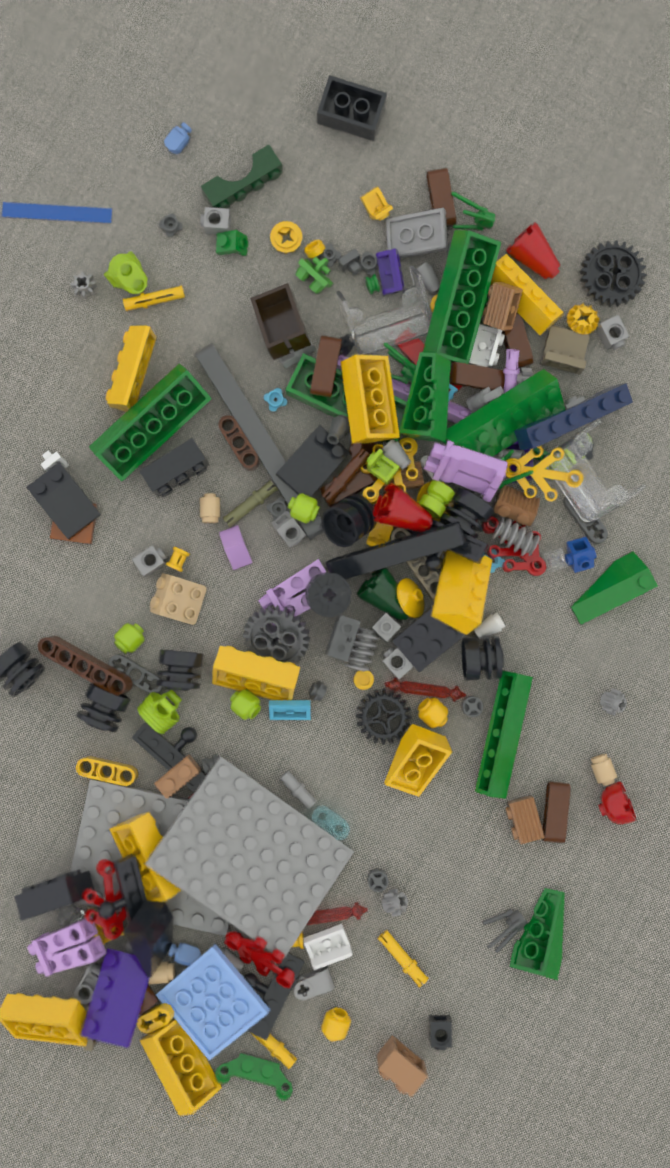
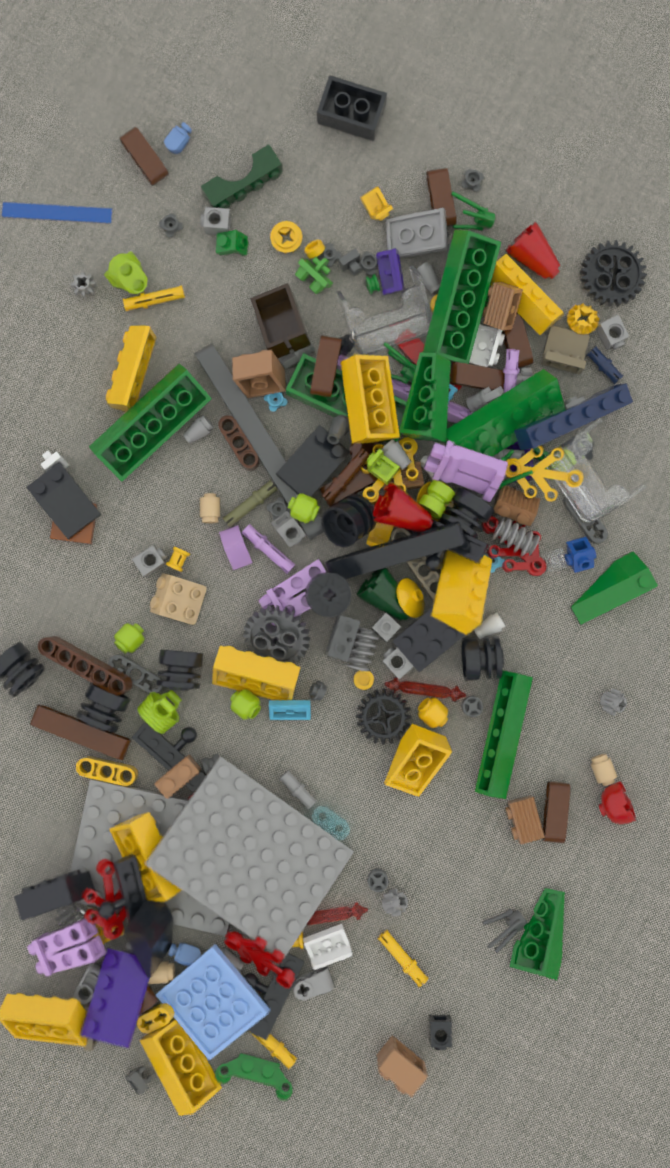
black brick [139,438,210,497] -> none
yellow head [321,1007,351,1042] -> none
none -> reddish brown beam [30,704,131,760]
none -> reddish brown beam [119,127,169,186]
none -> dark grey tile [124,1067,153,1094]
none -> light grey cone [183,415,214,444]
none -> medium nougat brick [232,350,286,398]
none -> lavender pin [241,524,296,574]
none -> dark grey plate [462,169,484,192]
none -> dark blue pin [587,346,624,384]

